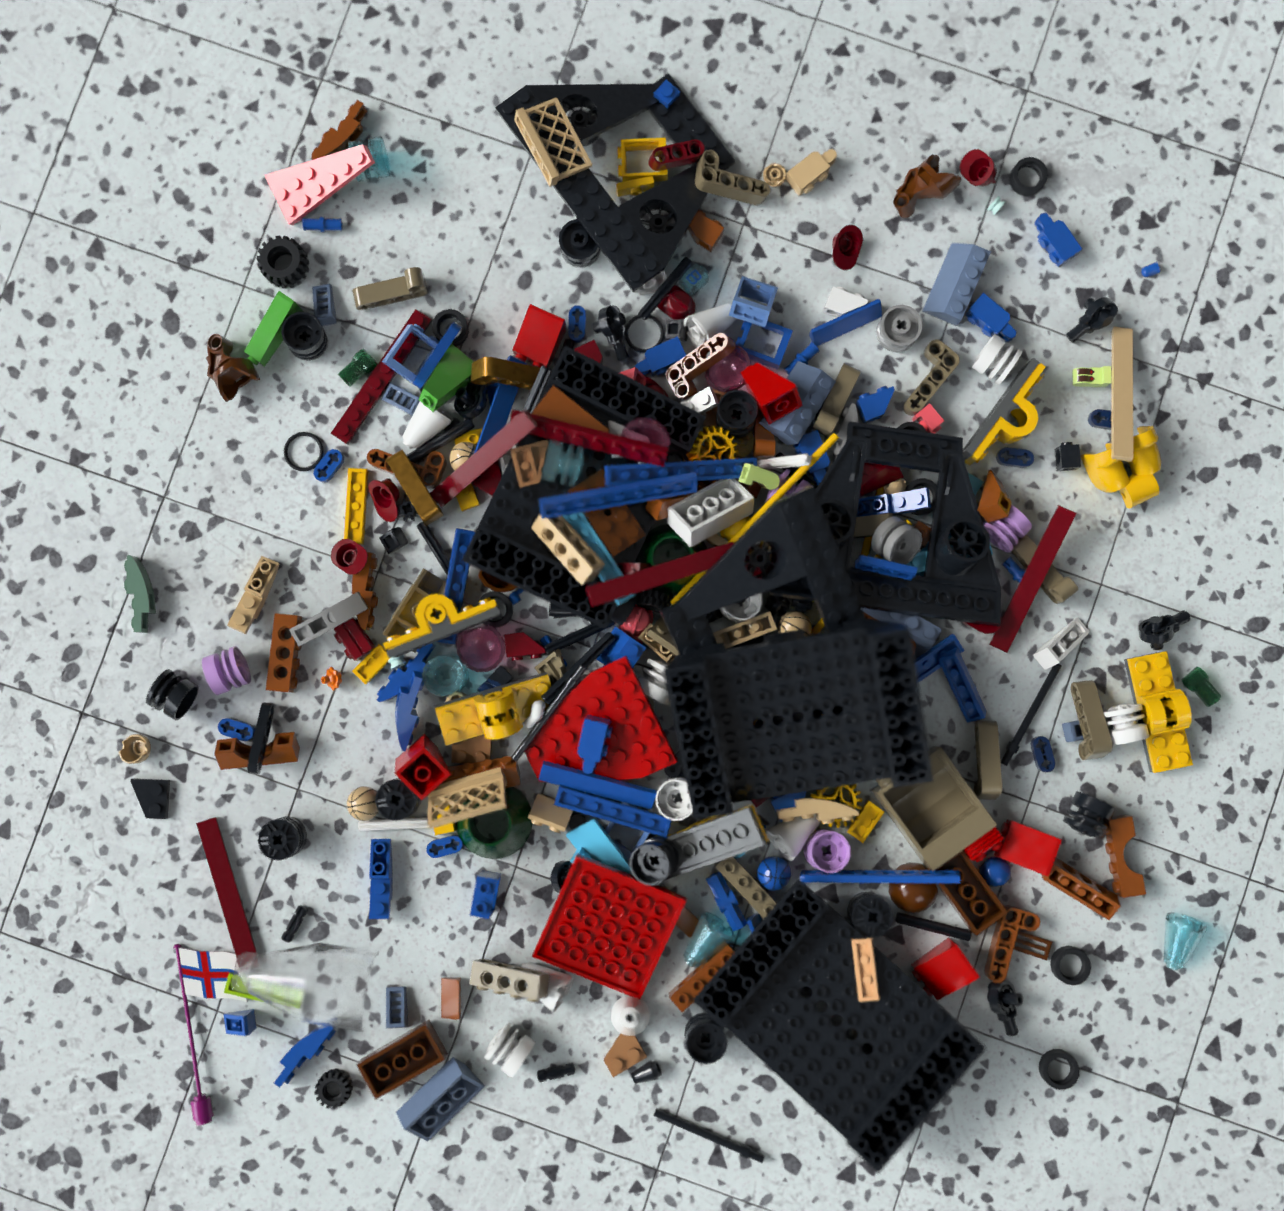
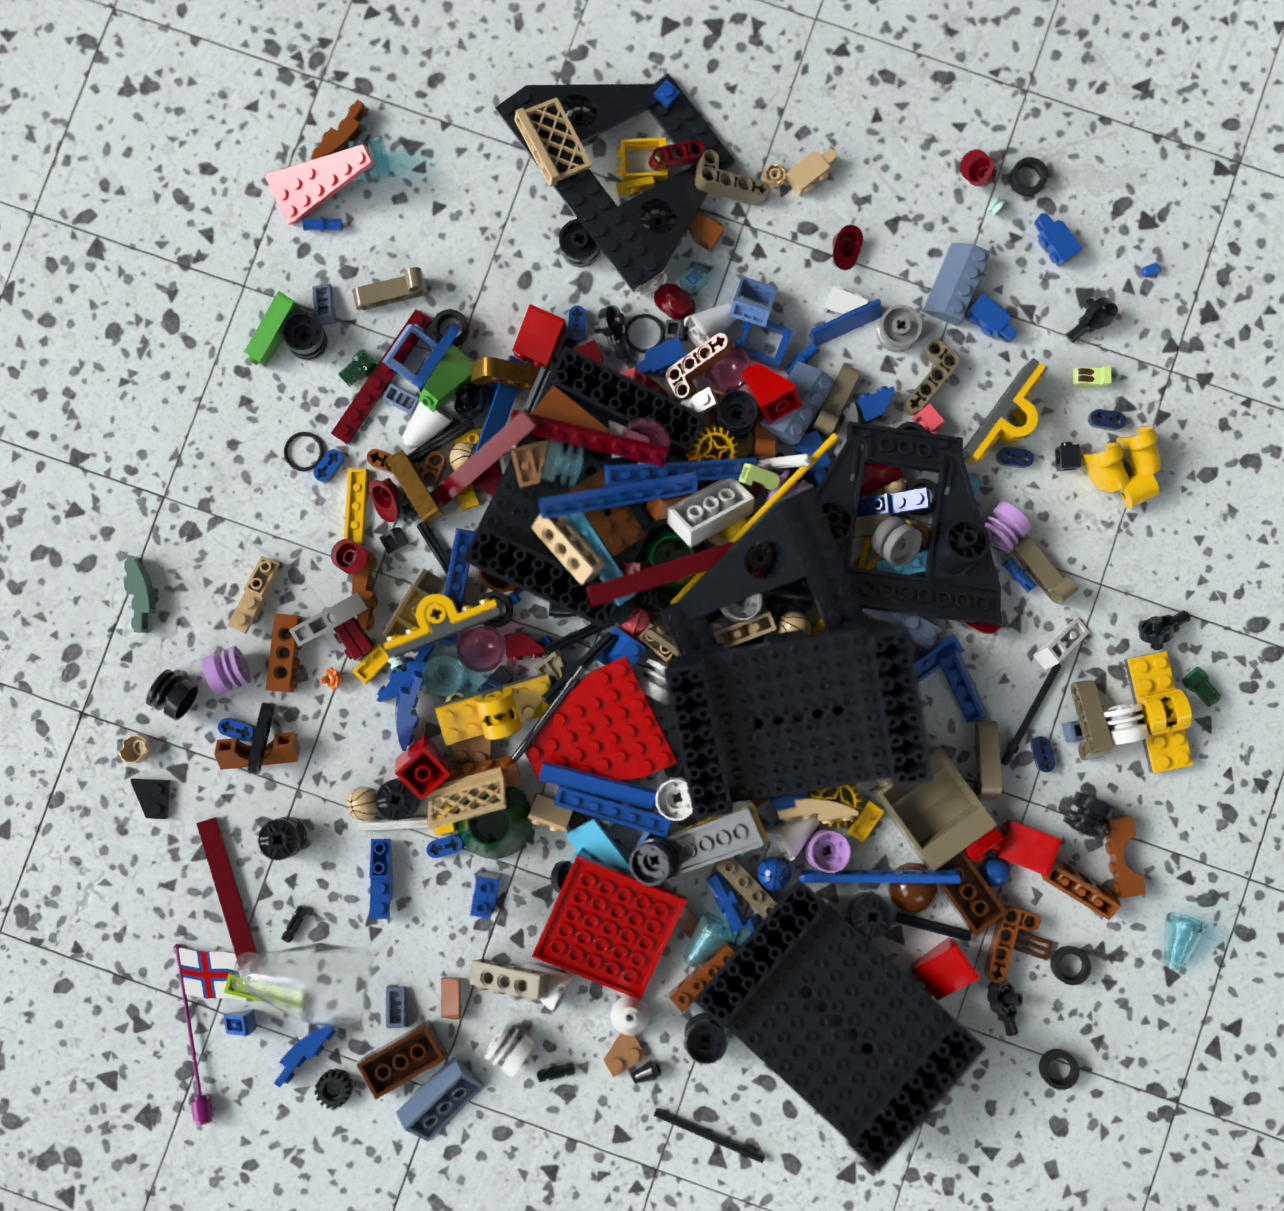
reddish brown piece [206,334,260,402] -> none
black tyre [257,235,310,289] -> none
white arm [524,700,546,728] -> none
blue hinge [577,714,613,774] -> none
black axle [638,257,693,320] -> none
light nougat tile [851,938,879,1002] -> none
blue tile [854,555,917,581] -> none
reddish brown piece [893,154,962,218] -> none
white wheel [972,334,1022,385] -> none
dark orange slope [978,470,1012,523] -> none
dark red tile [989,505,1077,653] -> none
tan tile [1111,327,1133,461] -> none

